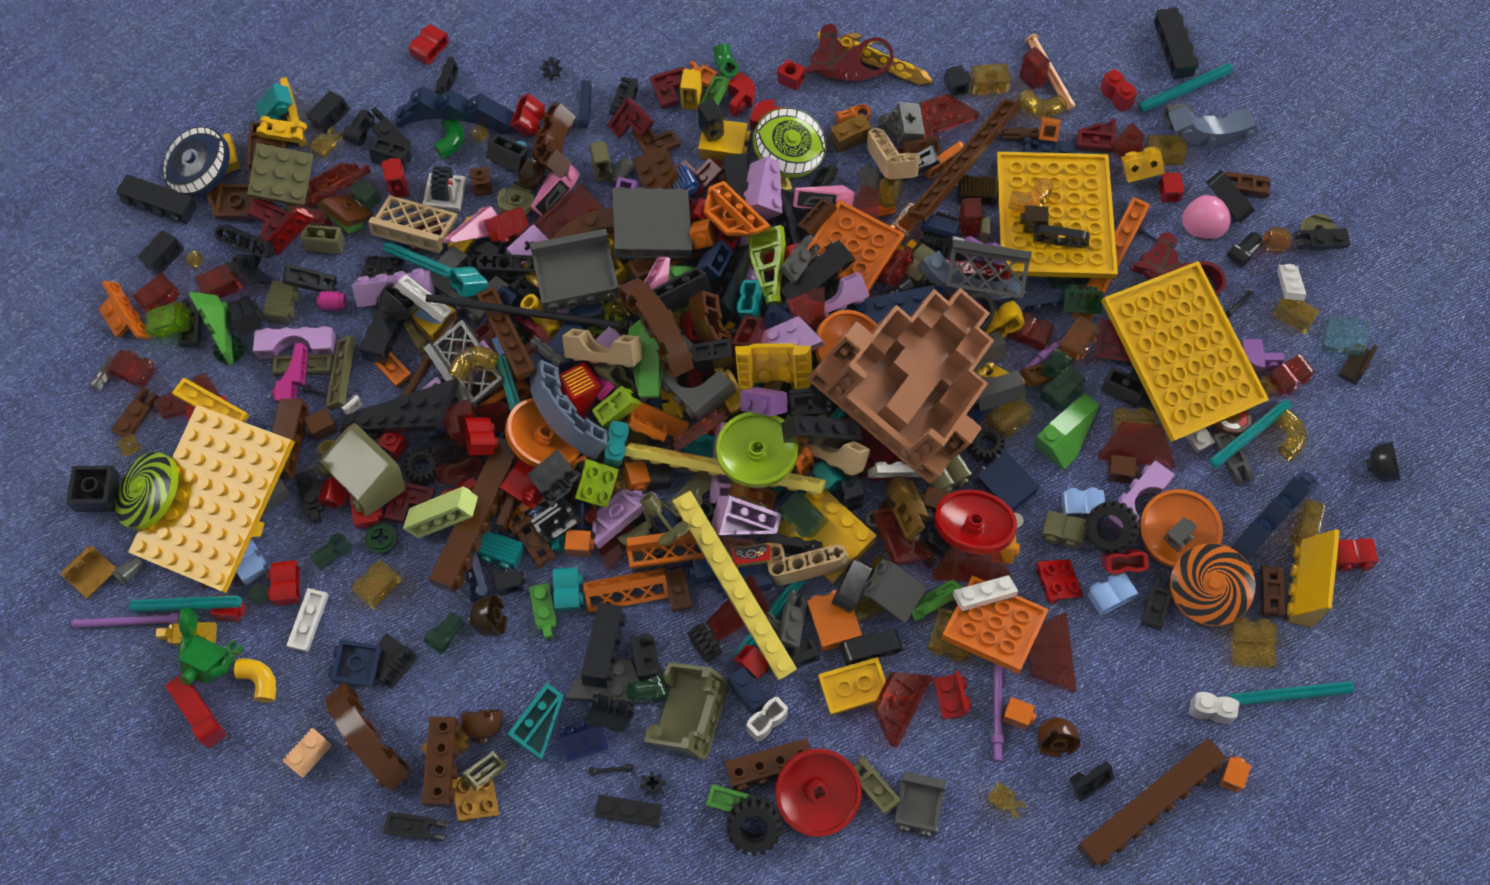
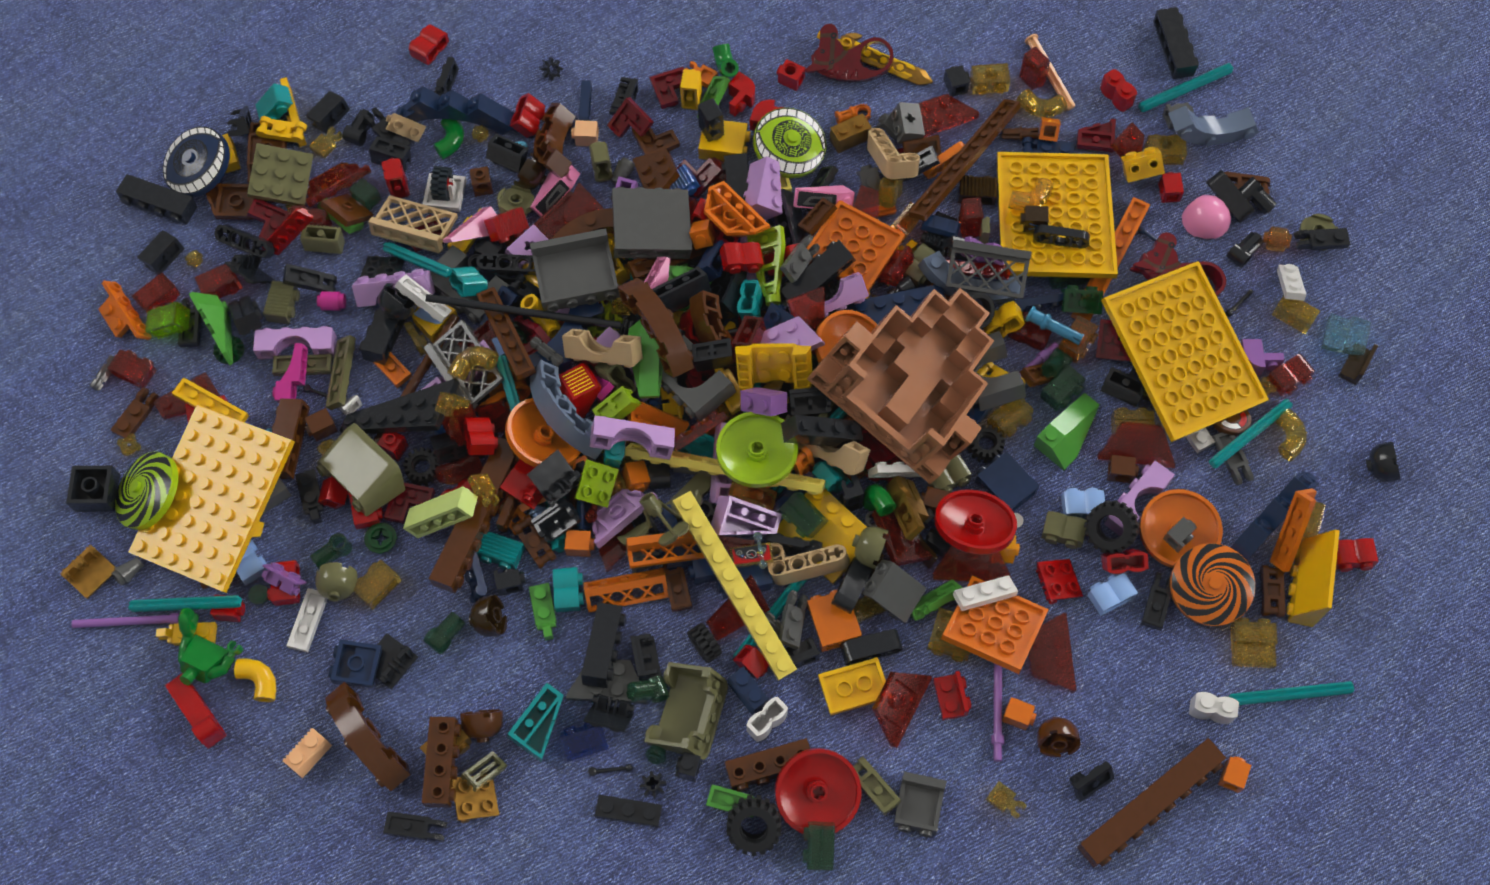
none -> black hinge [227,106,252,137]
none -> medium lavender hinge [261,562,307,596]
none -> olive cylinder [315,562,358,602]
none -> tan hinge [386,113,426,142]
none -> clear yellow bracket [435,392,471,417]
none -> clear yellow plate [467,473,499,507]
none -> light nougat brick [571,120,599,146]
none -> lavender arch [590,415,675,460]
none -> plate [645,745,666,764]
none -> black brick [675,752,702,782]
none -> red brick [720,242,764,274]
none -> clear light blue hinge [754,532,767,569]
none -> clear green brick [803,821,835,871]
none -> olive cylinder [852,526,888,569]
none -> green cylinder [863,484,897,516]
none -> dark azure pin [1025,306,1084,346]
none -> black piece [1238,176,1277,214]
none -> orange fence [1269,488,1317,572]

